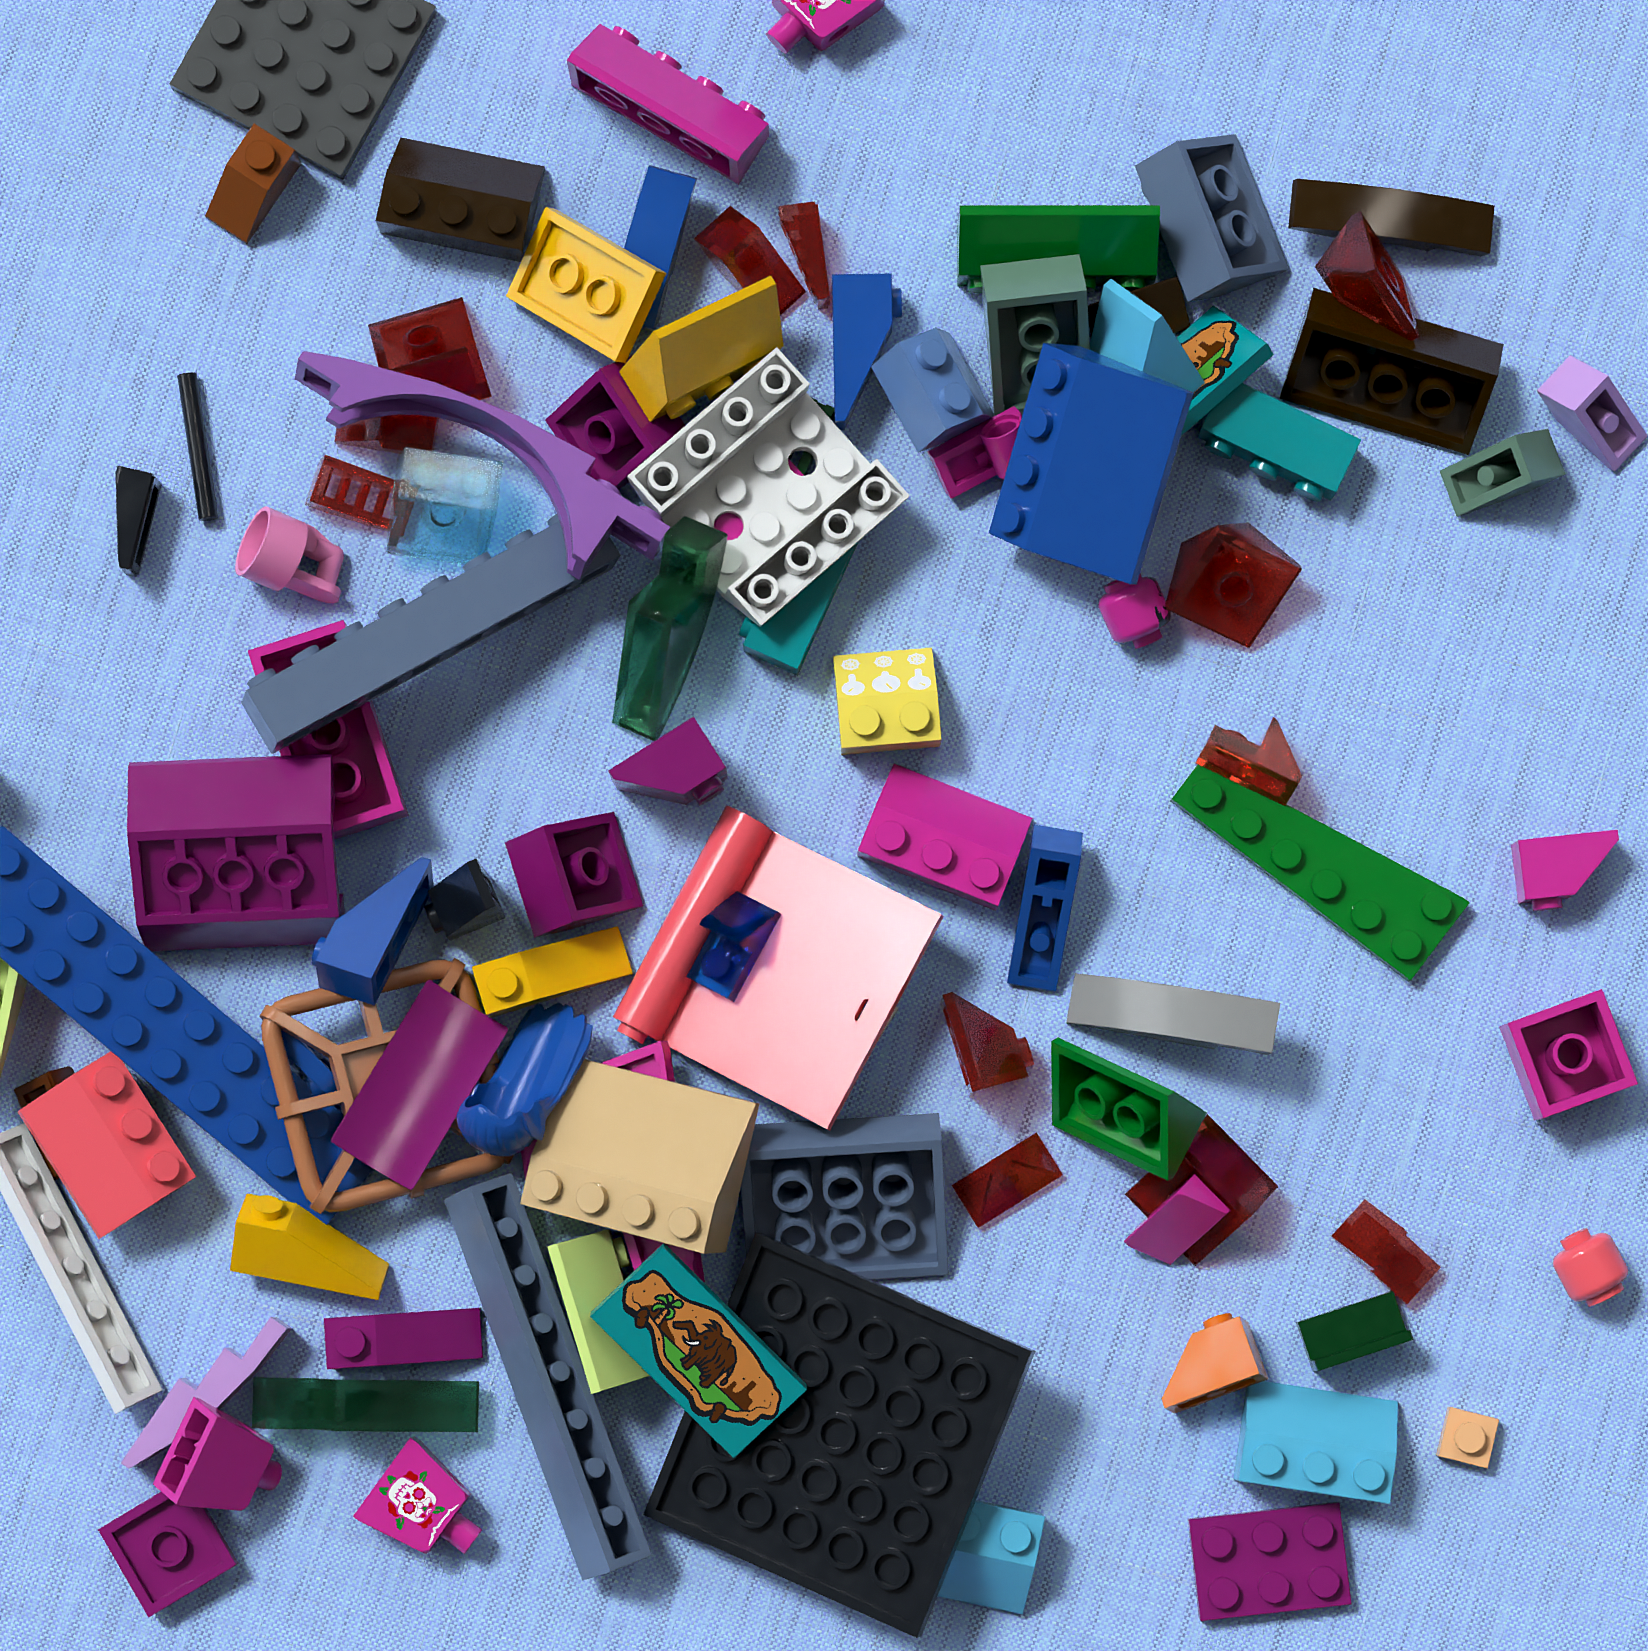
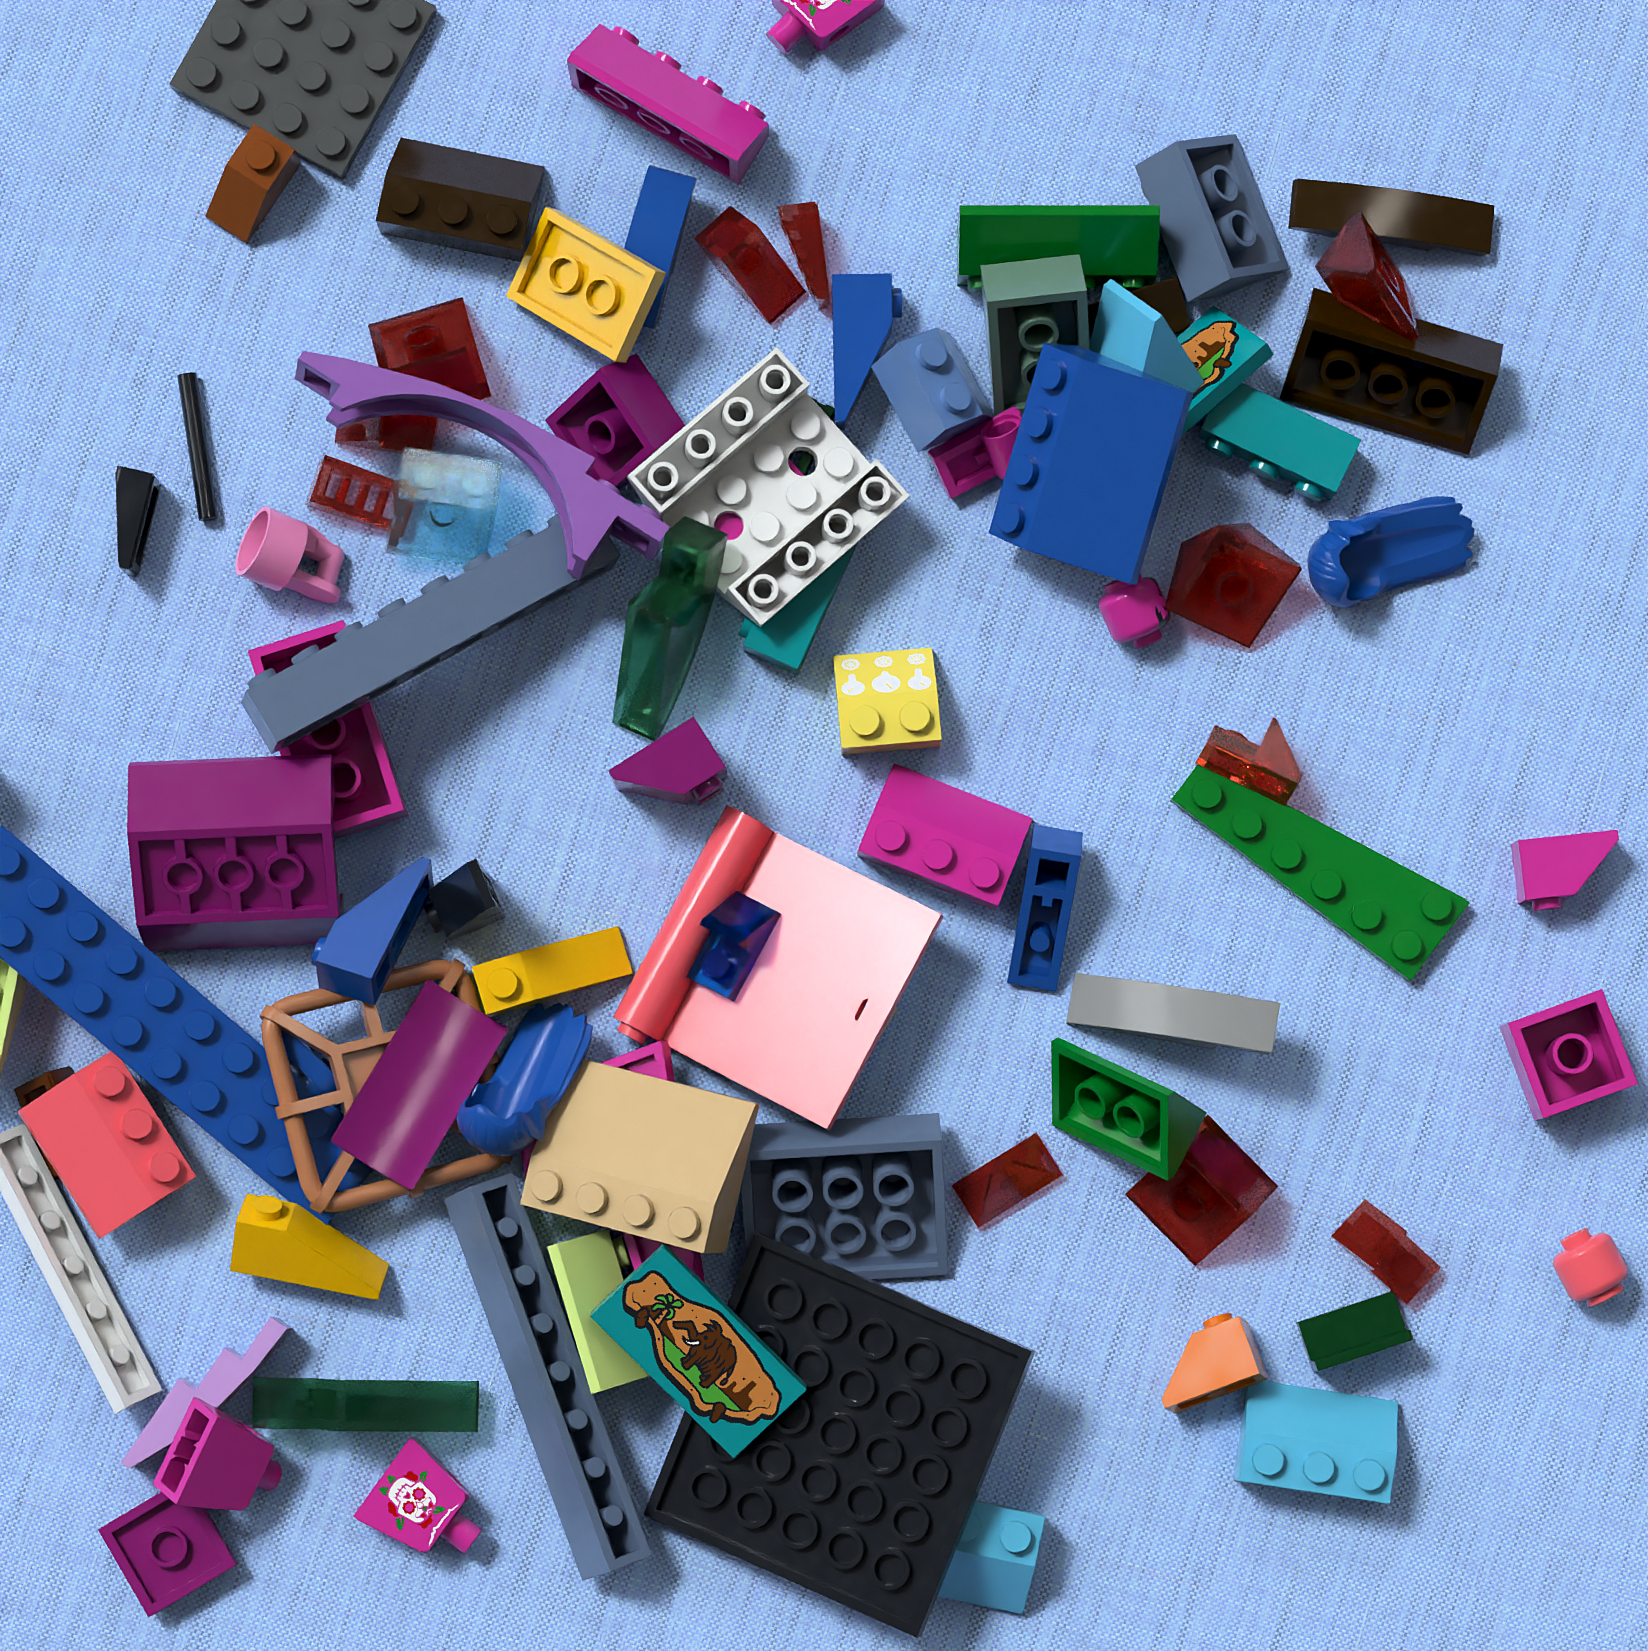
magenta slope [324,1308,483,1369] -> none
magenta slope [505,812,643,938] -> none
yellow slope [619,276,784,422] -> none
clear red slope [940,992,1034,1097] -> none
dark pink slope [1124,1174,1230,1265] -> none
magenta plate [1187,1502,1352,1621] -> none
light nougat plate [1436,1406,1499,1469] -> none
sand green slope [1440,429,1566,517] -> none
lavender slope [1537,355,1648,471] -> none
none -> blue hair [1307,496,1474,609]

